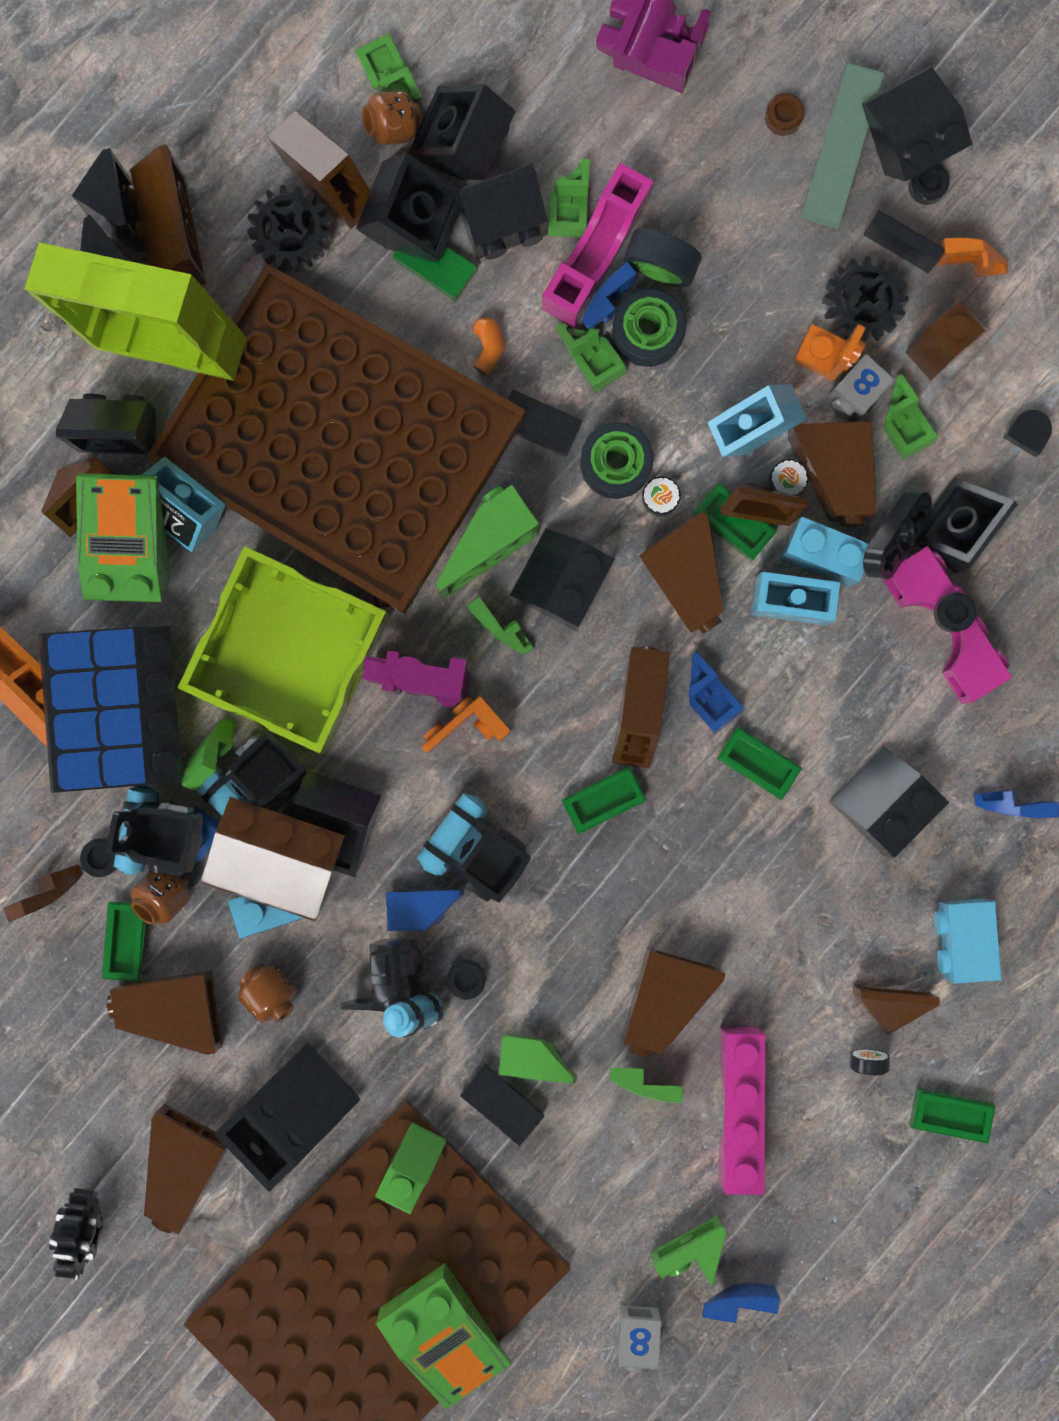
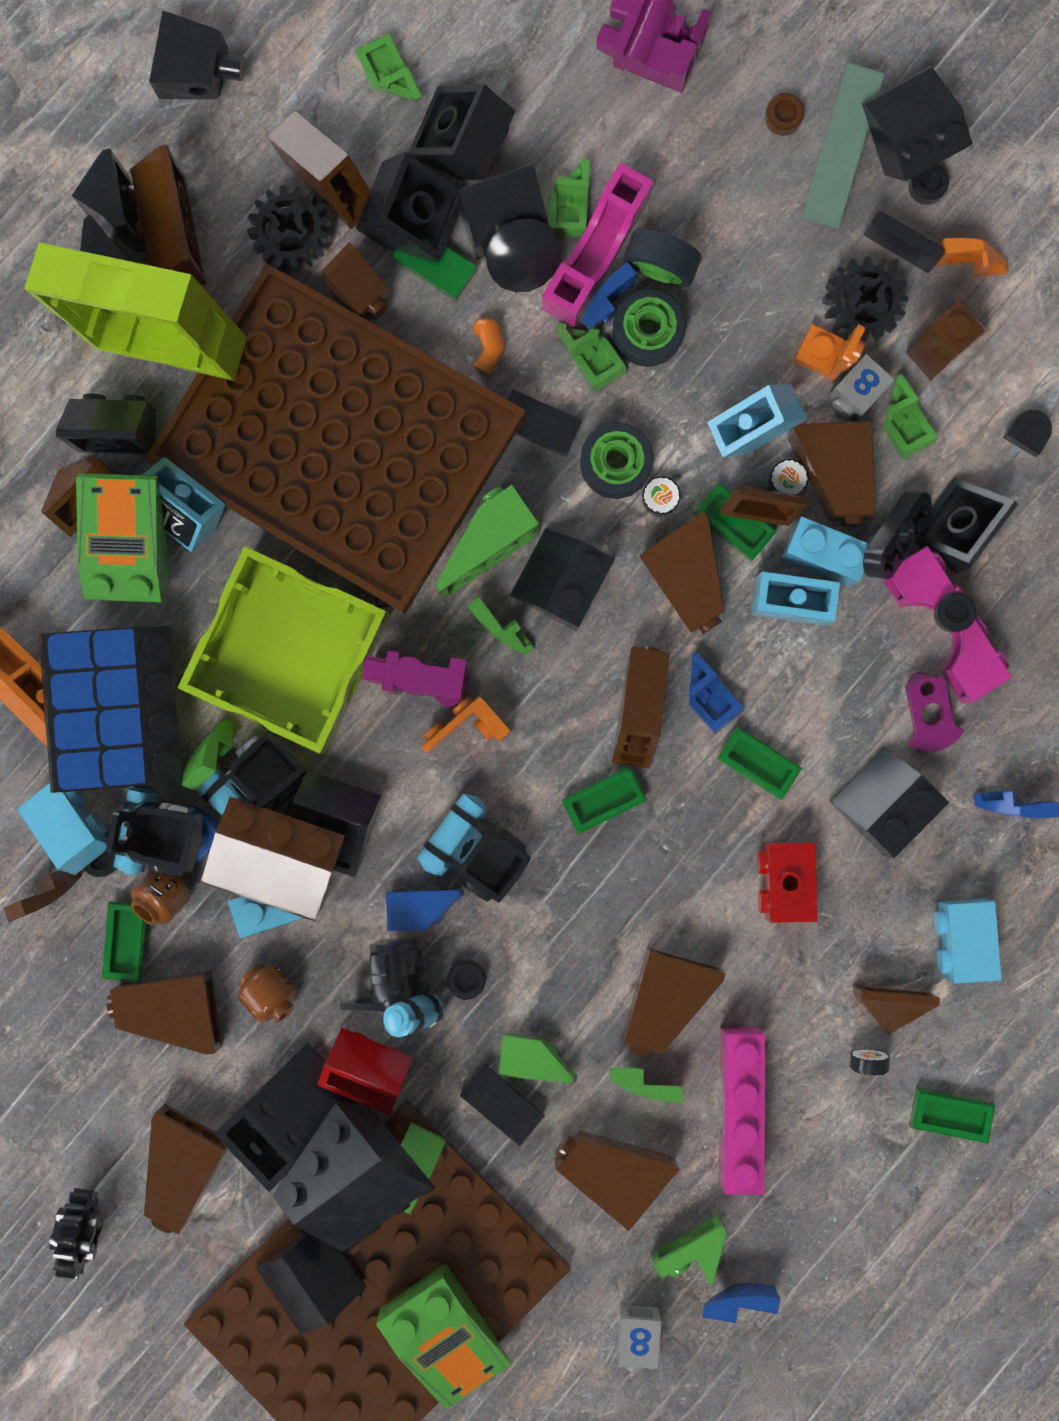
dark orange head [362,90,422,146] -> none
none -> medium azure brick [17,783,108,875]
none -> black torso [149,11,245,99]
none -> black slope [256,1232,366,1334]
none -> black wedge [273,1103,436,1252]
none -> red brick [317,1027,413,1116]
none -> reddish brown slope [322,242,390,321]
none -> black dish [486,218,561,293]
none -> reddish brown slope [554,1130,679,1231]
none -> red brick [757,841,818,923]
none -> magenta piece [905,672,965,752]

